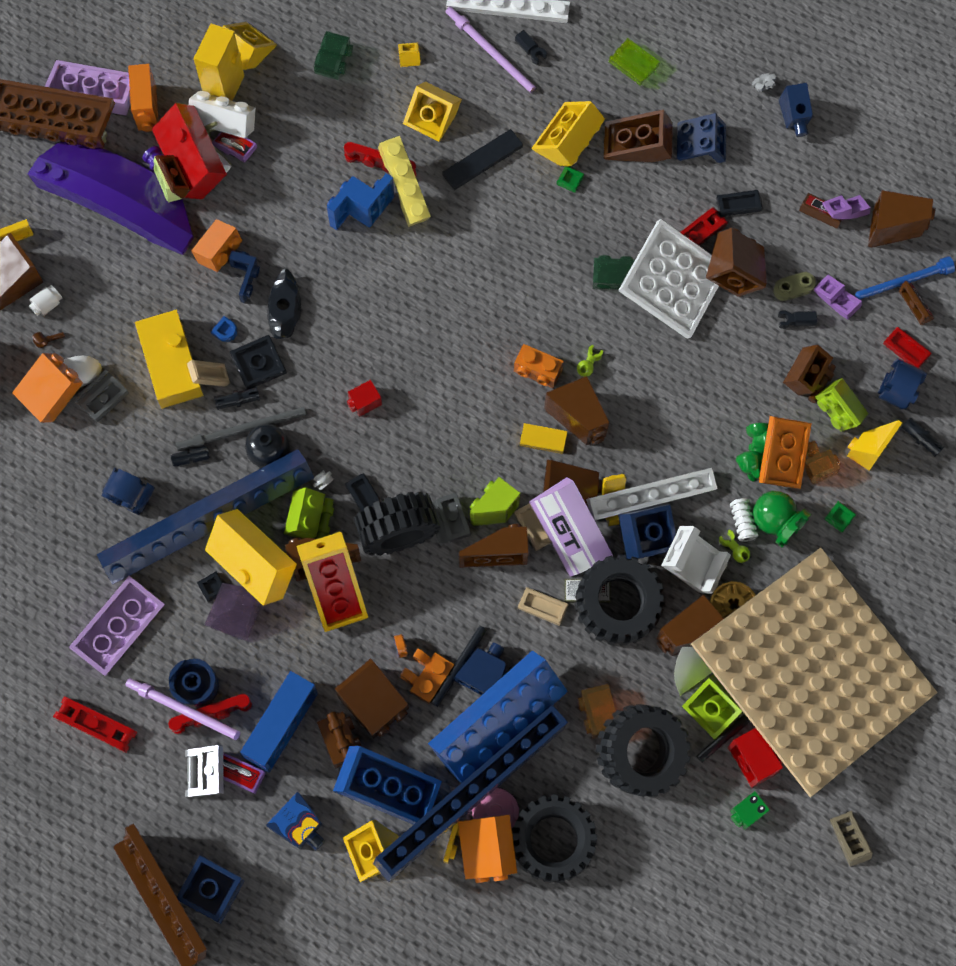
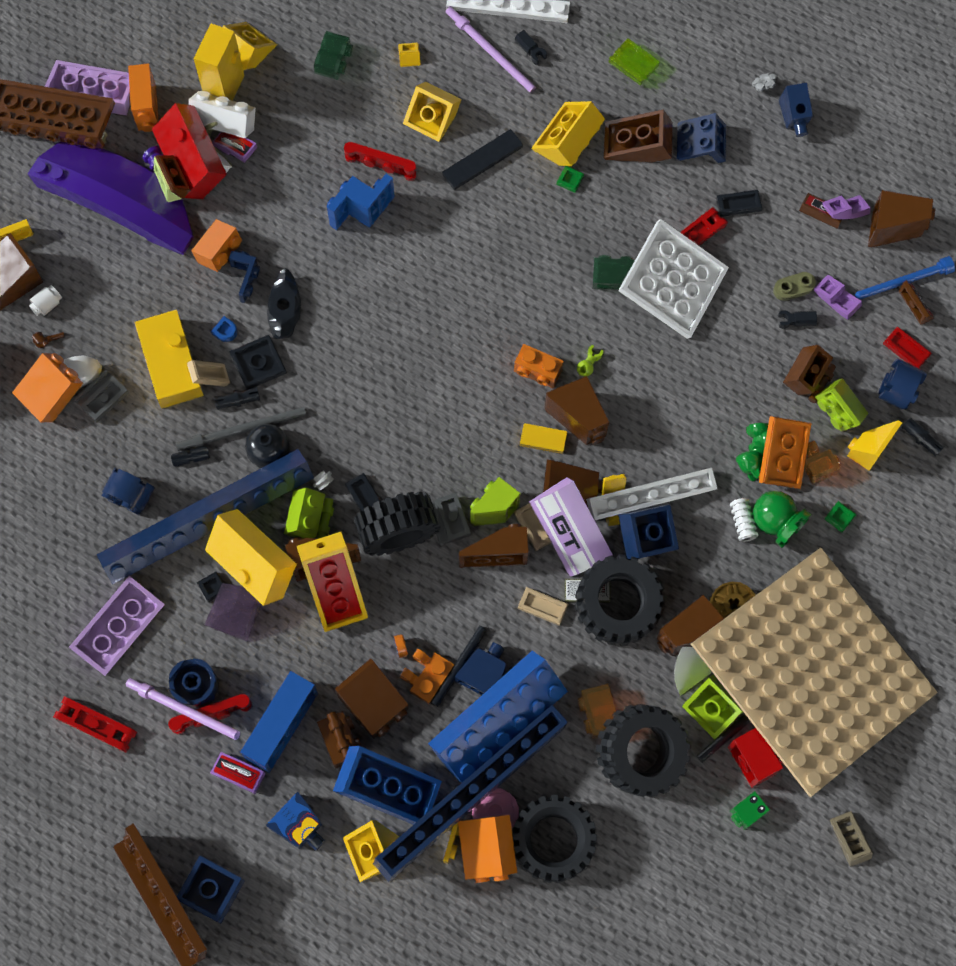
plate [185,745,224,798] -> none
red brick [346,380,382,417] -> none
light yellow arch [378,136,431,227] -> none
white panel [661,526,731,594] -> none
reddish brown slope [706,228,767,297] -> none
lime arm [719,530,750,563] -> none

